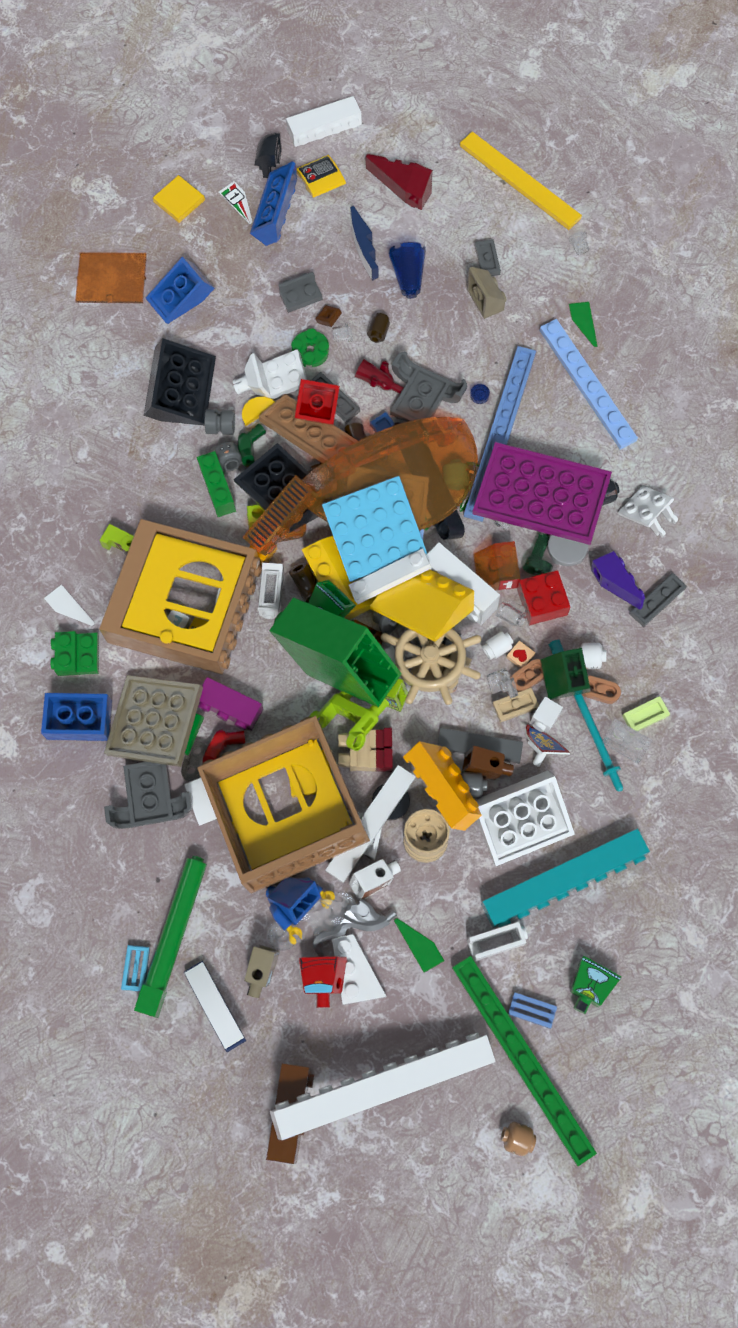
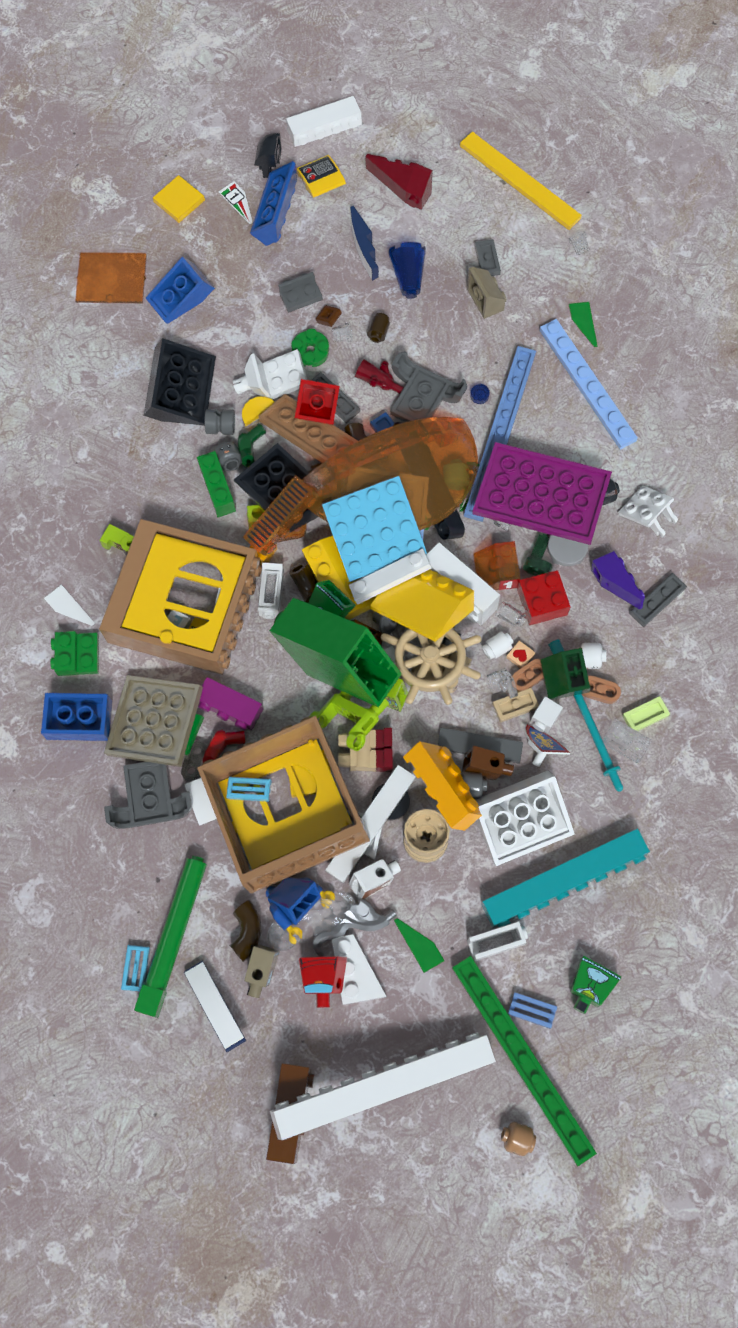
none -> medium azure tile [226,777,272,802]
none -> dark brown cylinder [229,900,262,962]

